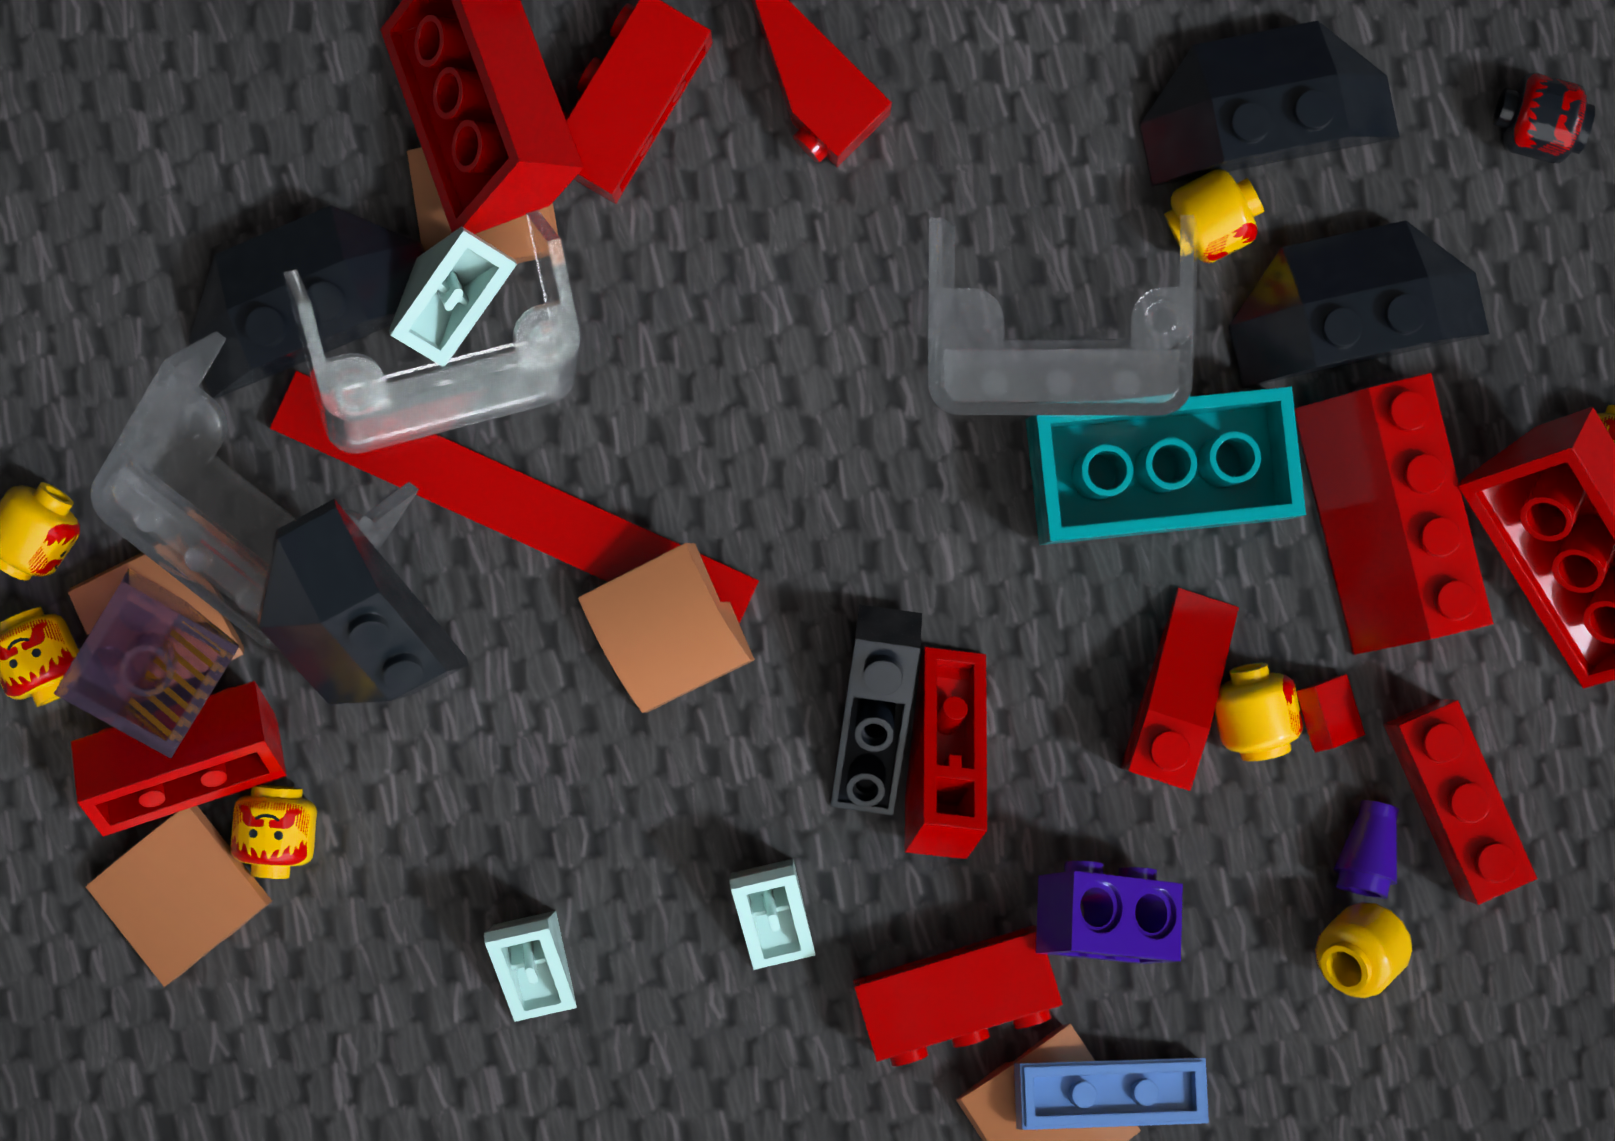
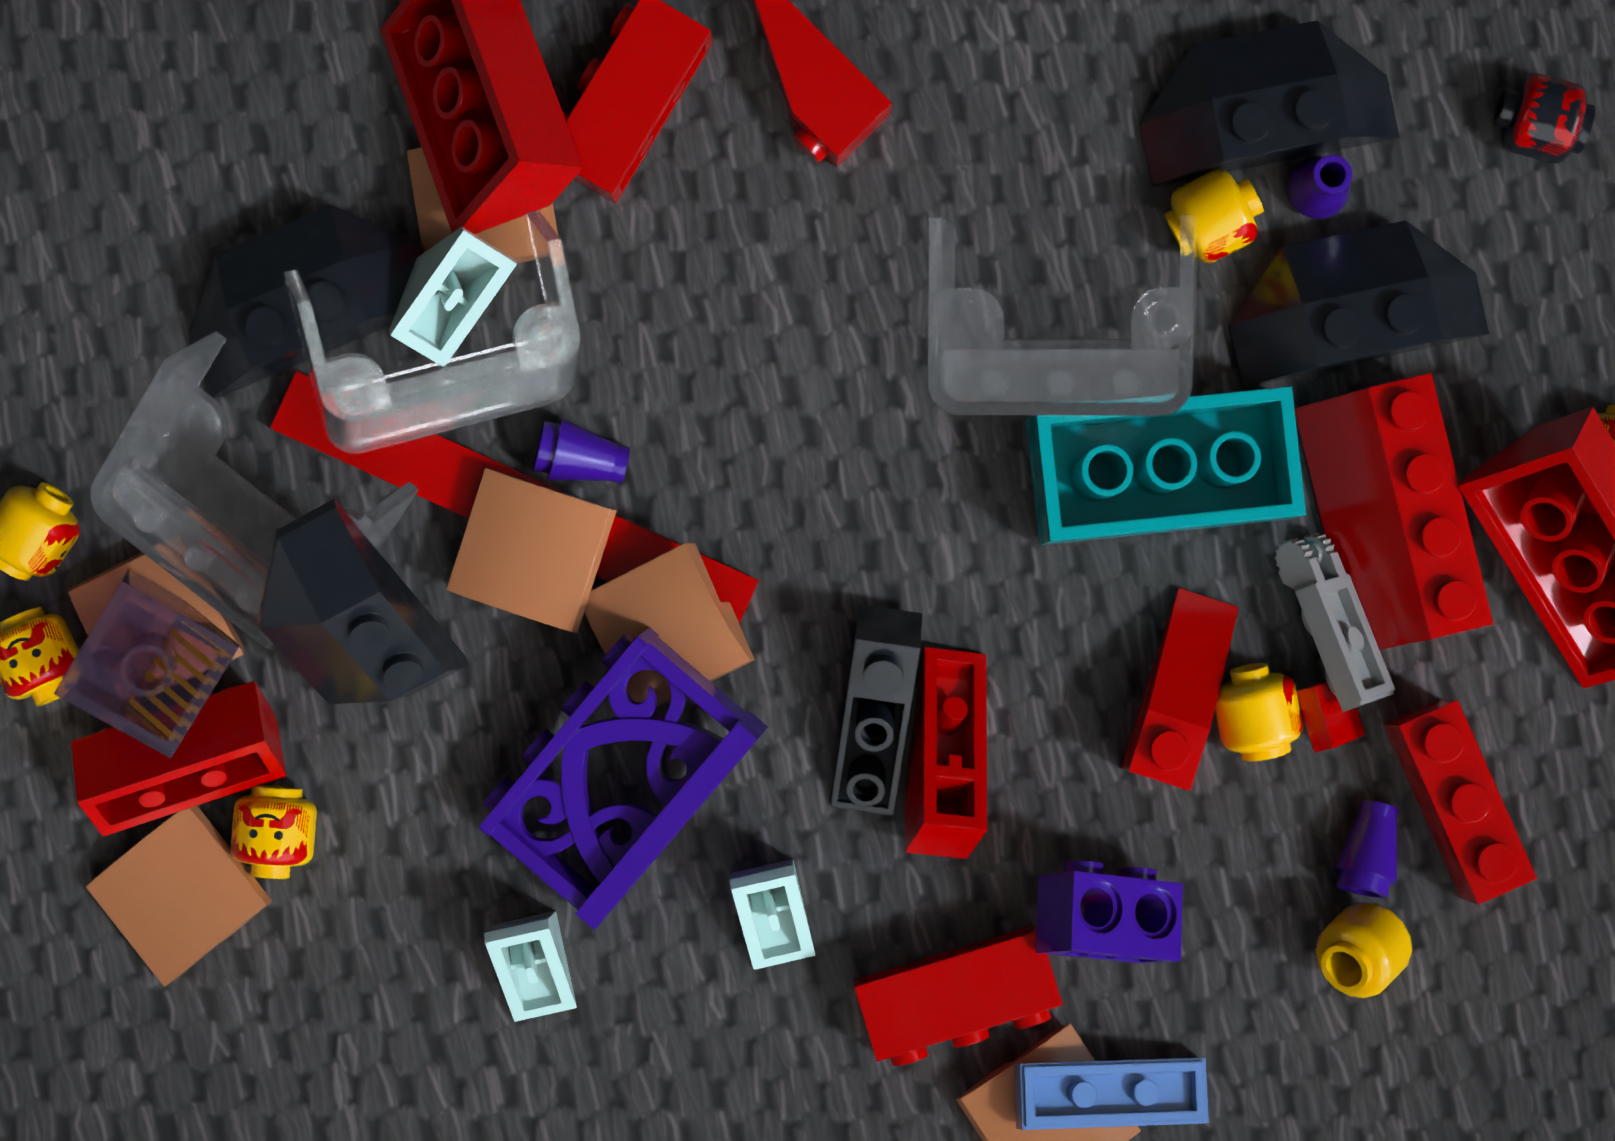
none -> nougat slope [447,468,616,633]
none -> dark purple fence [478,627,768,931]
none -> dark purple cone [533,418,630,484]
none -> light grey hinge [1274,533,1395,712]
none -> dark purple cone [1287,155,1352,219]

